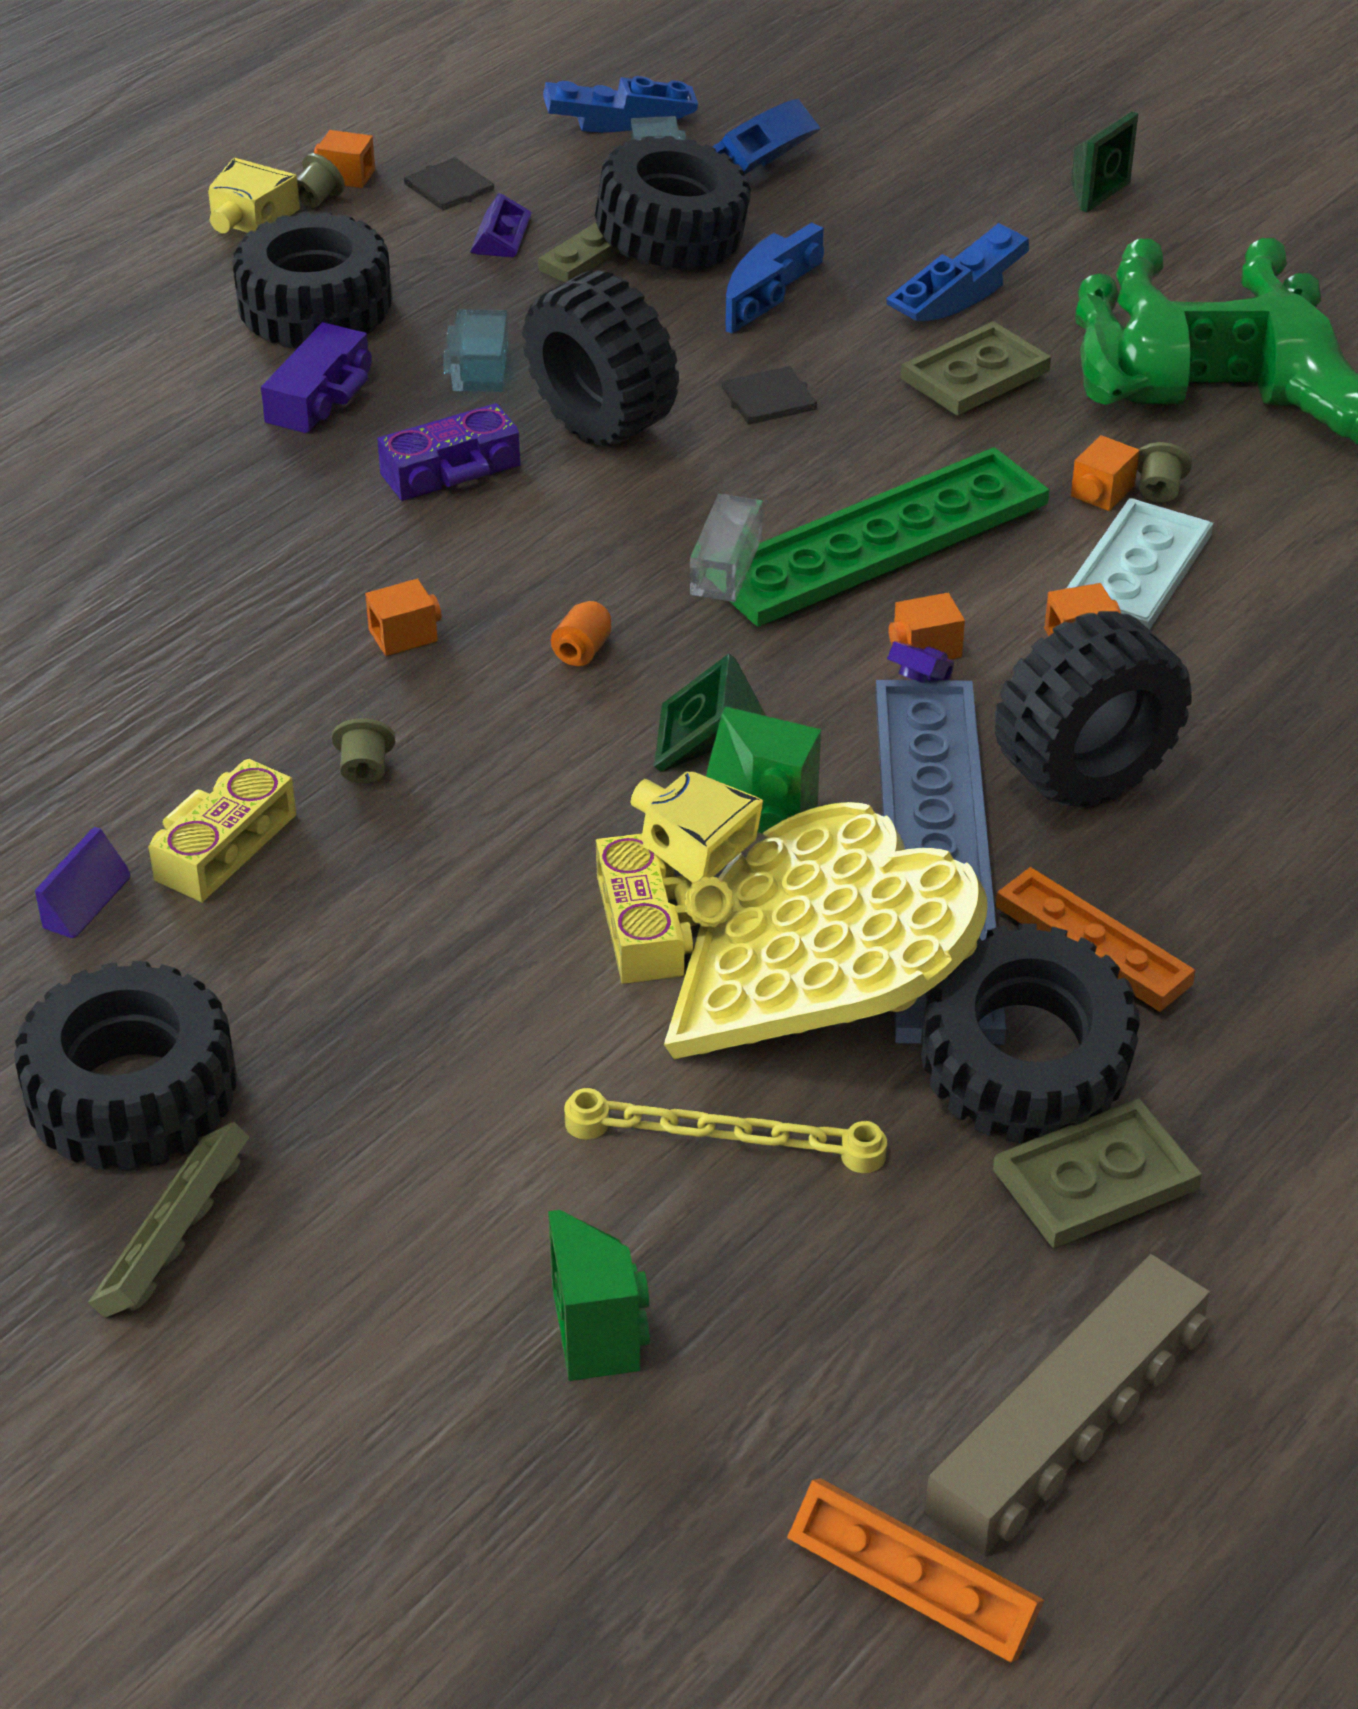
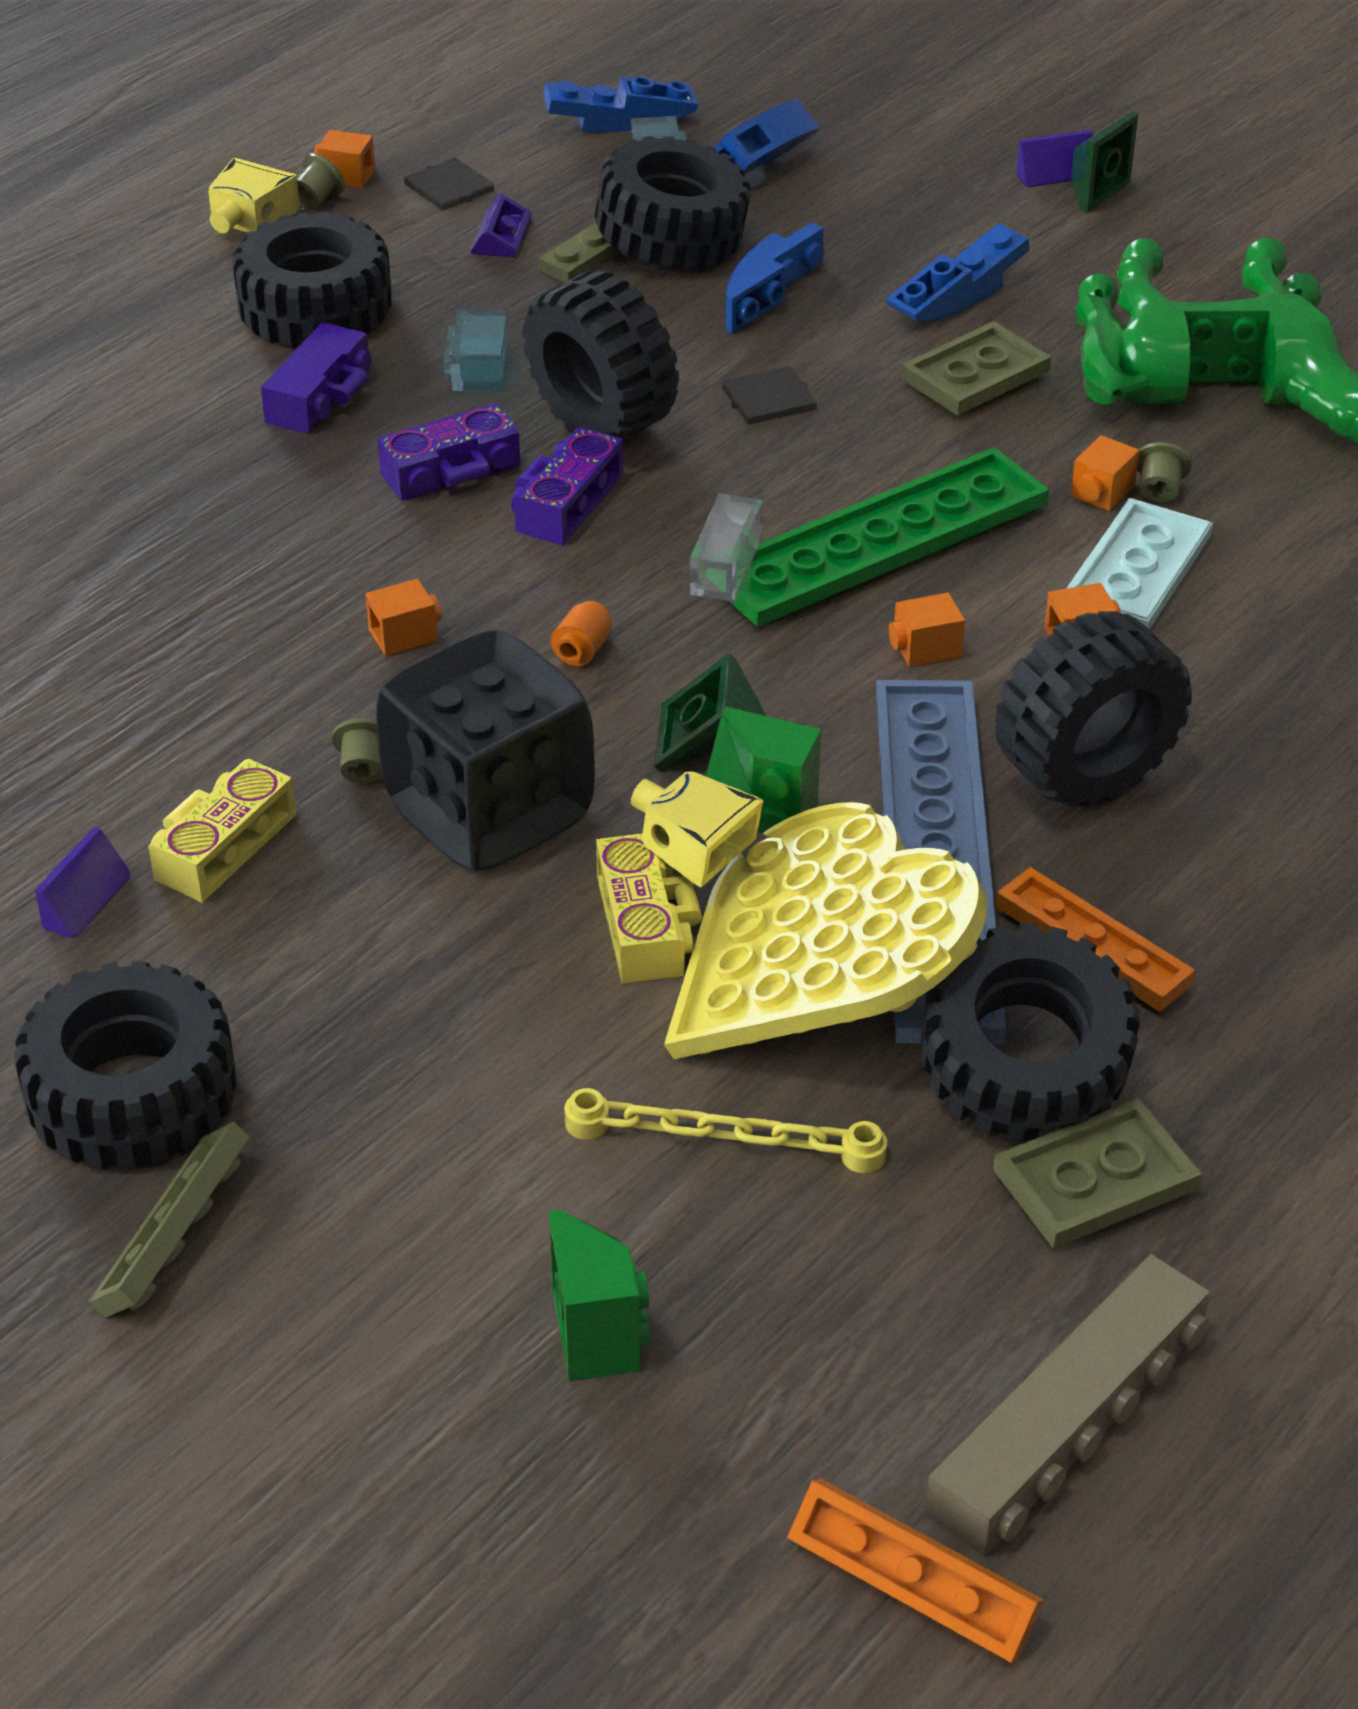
light yellow piece [684,877,735,927] -> none
dark purple plate [887,641,954,684] -> none
none -> black piece [376,630,595,871]
none -> dark purple piece [511,427,623,546]
none -> dark purple slope [1016,129,1093,187]

